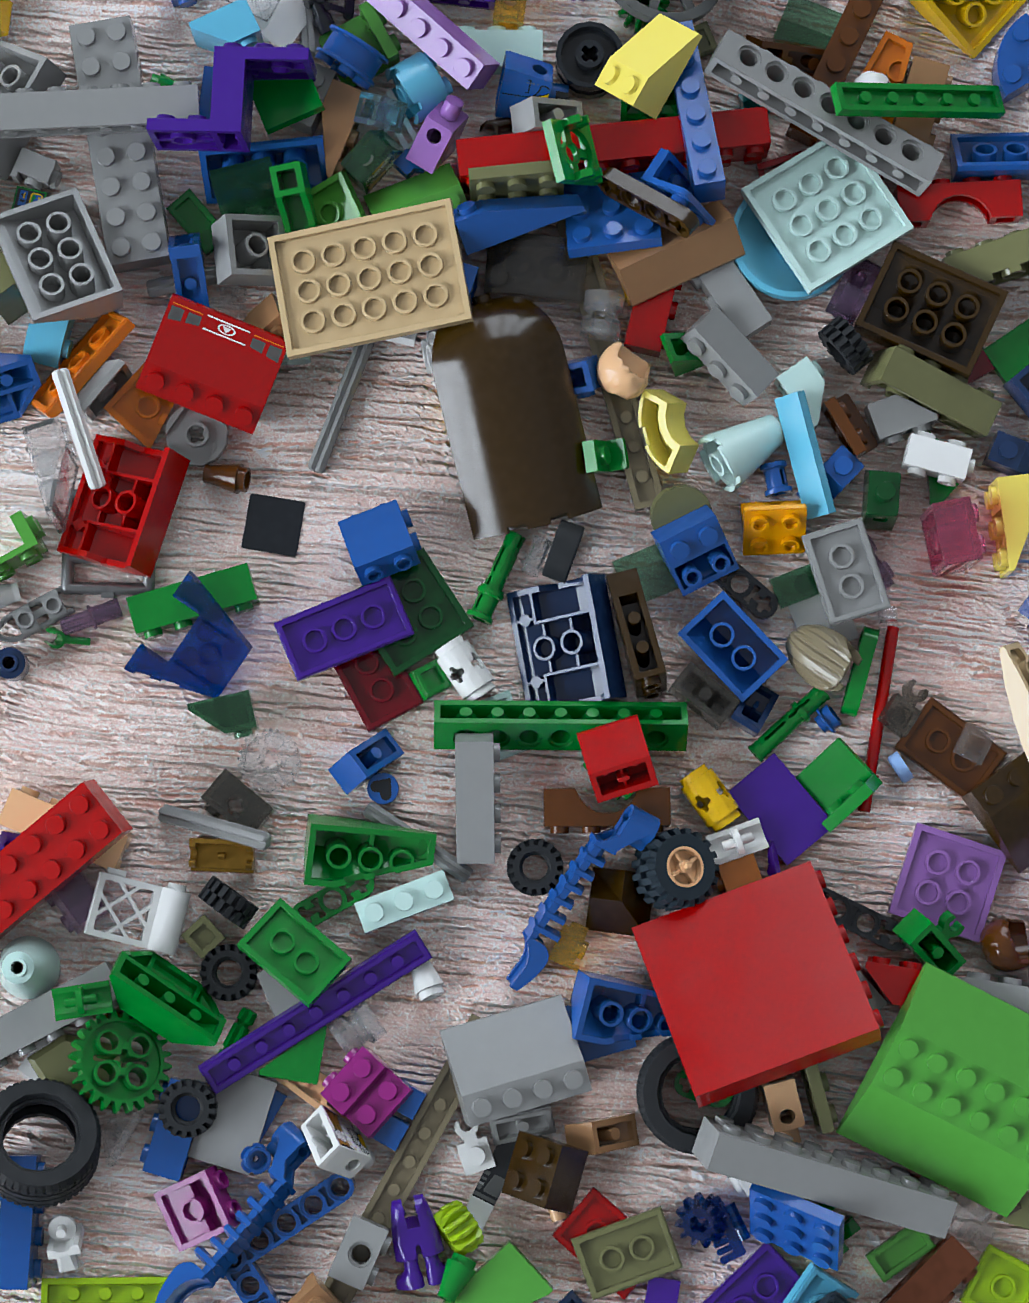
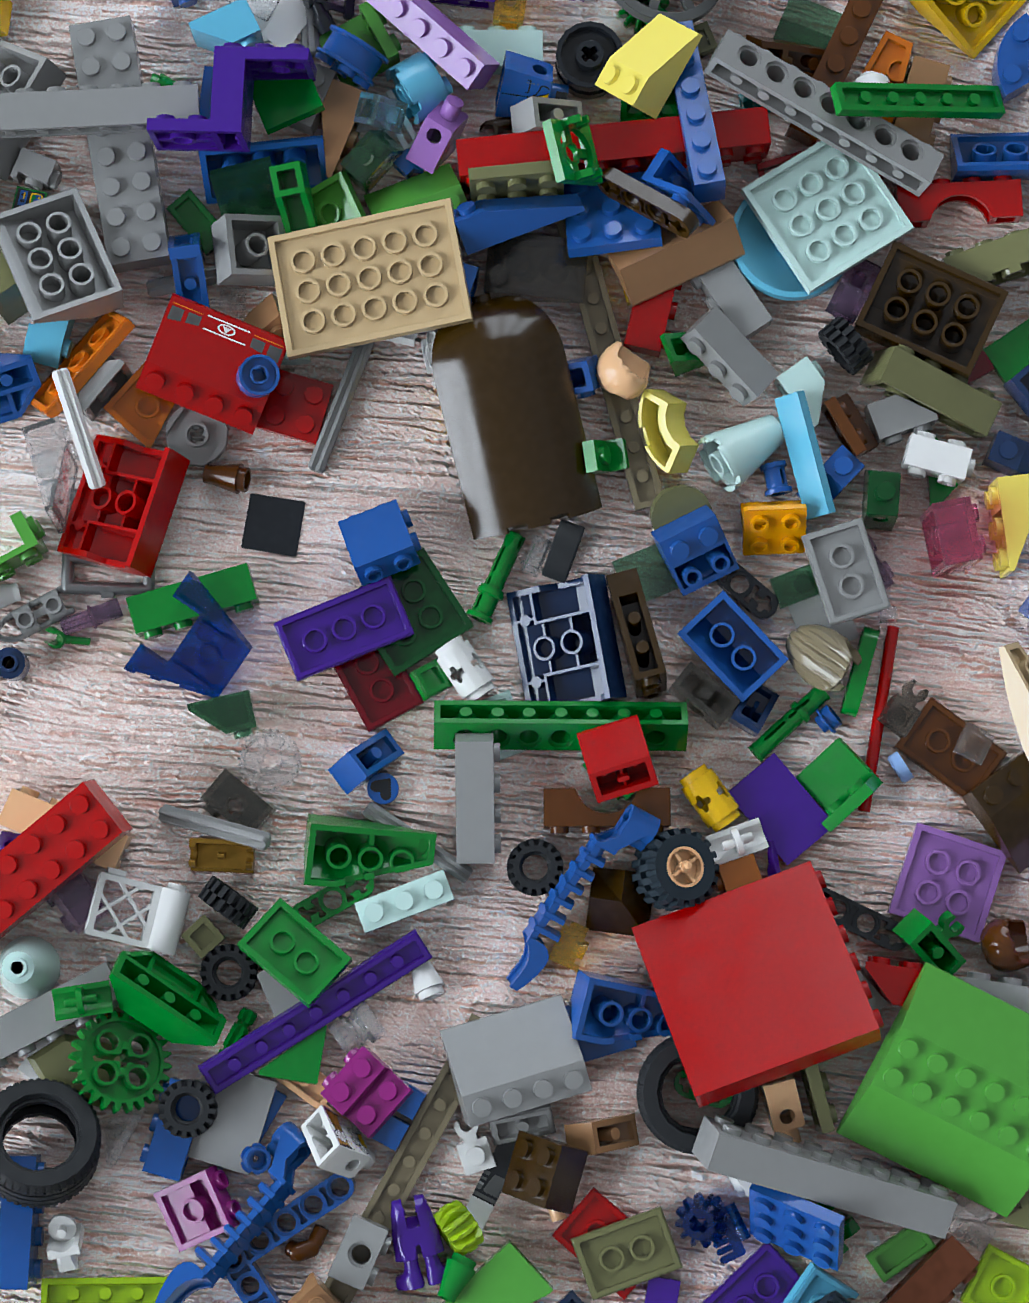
clear wheel [580,289,625,342] -> none
none -> blue wheel [236,354,280,398]
none -> red plate [256,369,334,445]
none -> reddish brown arm [285,1223,329,1262]

